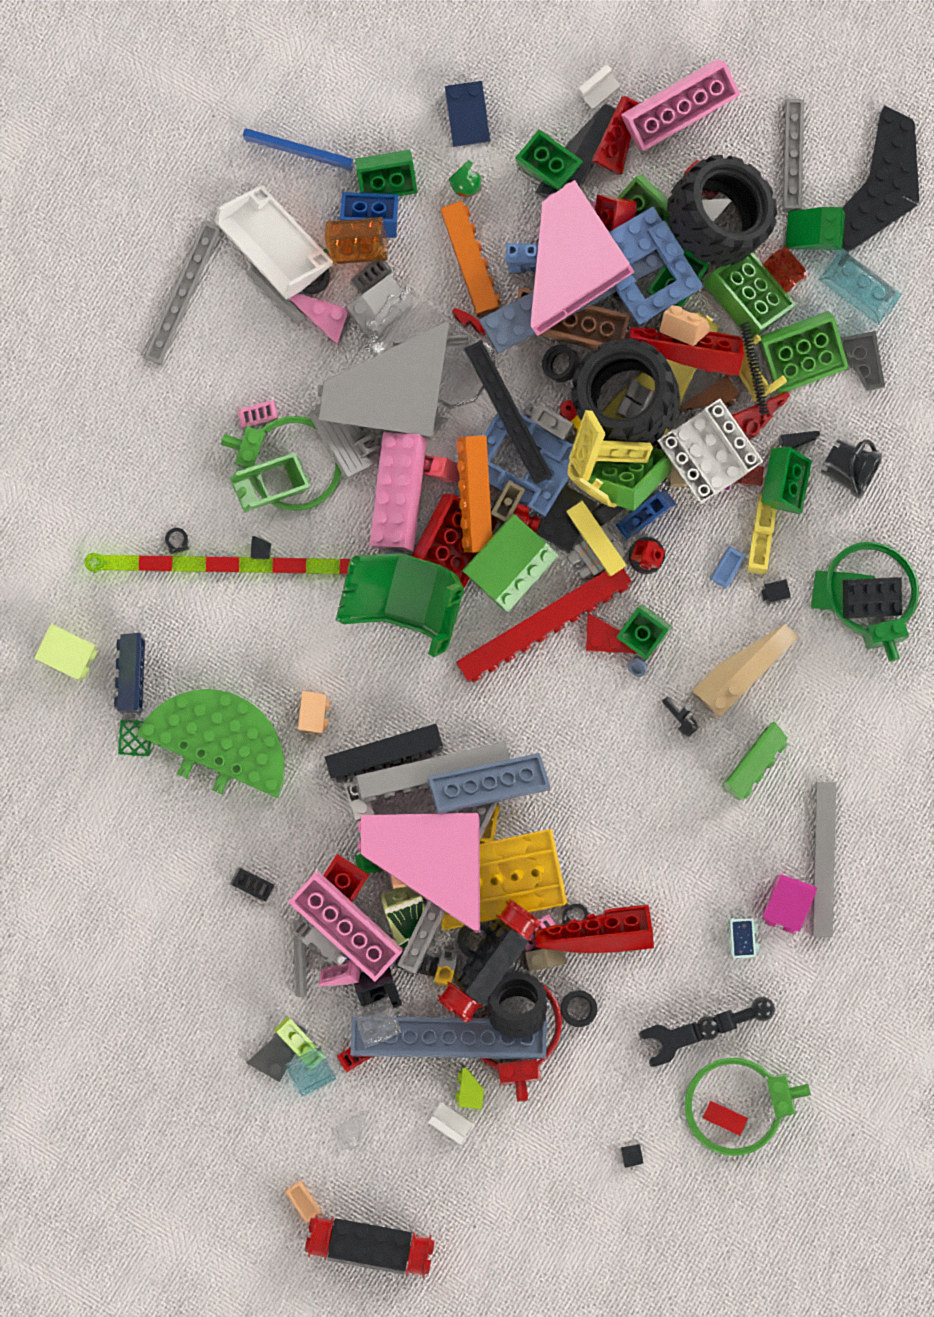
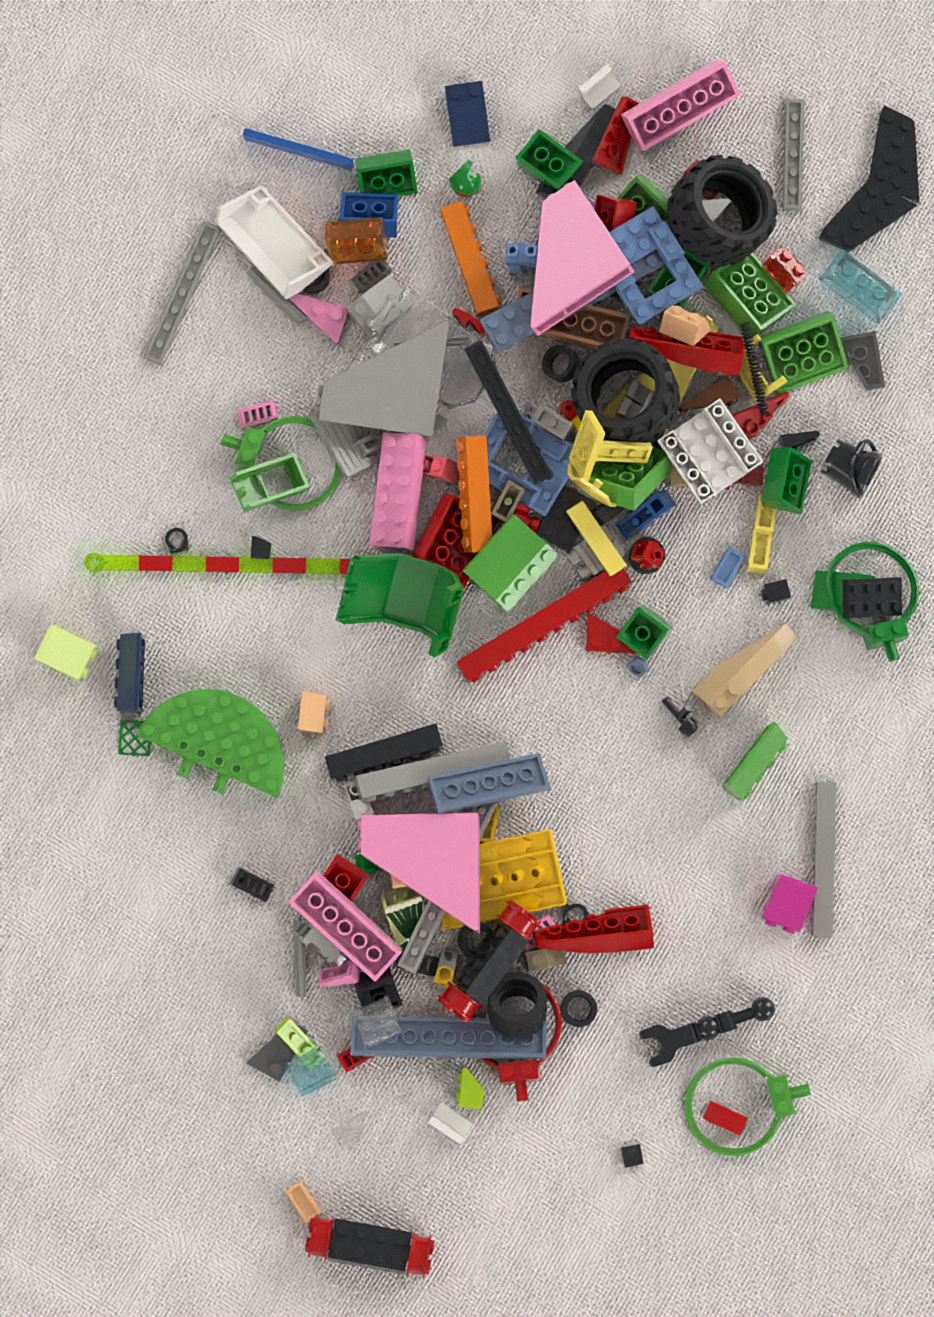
brick [728,918,759,958] -> none
green slope [785,207,845,250] -> none

